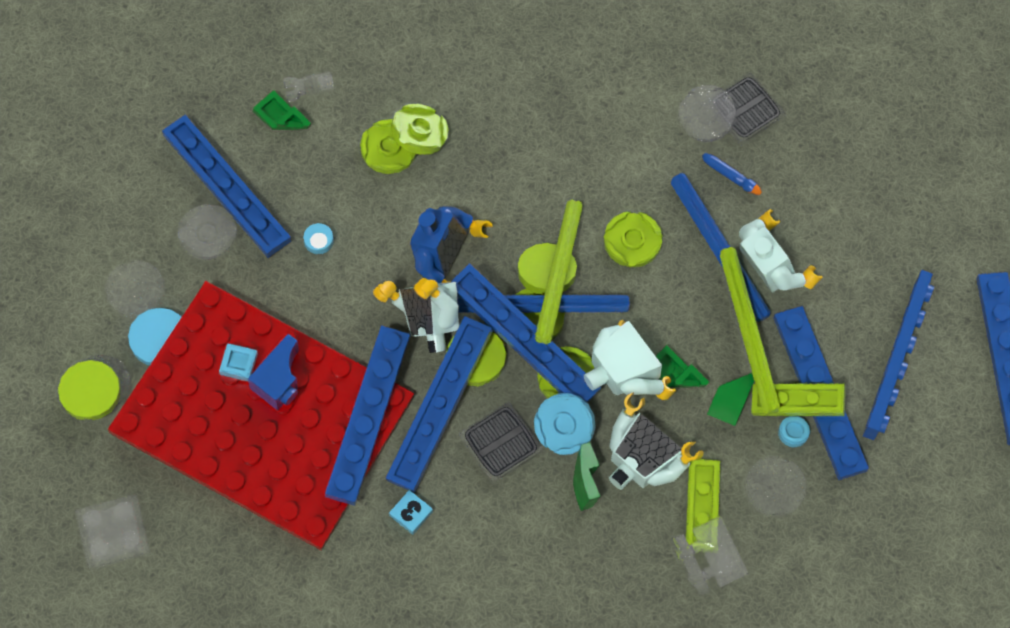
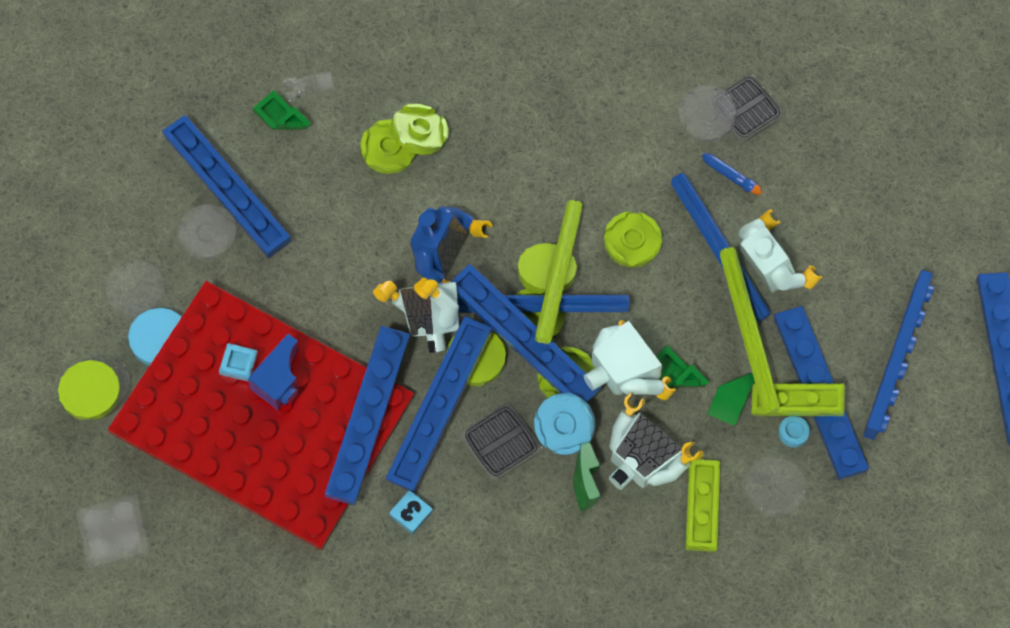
medium azure tile [303,223,334,254] -> none
clear plate [672,516,748,596] -> none

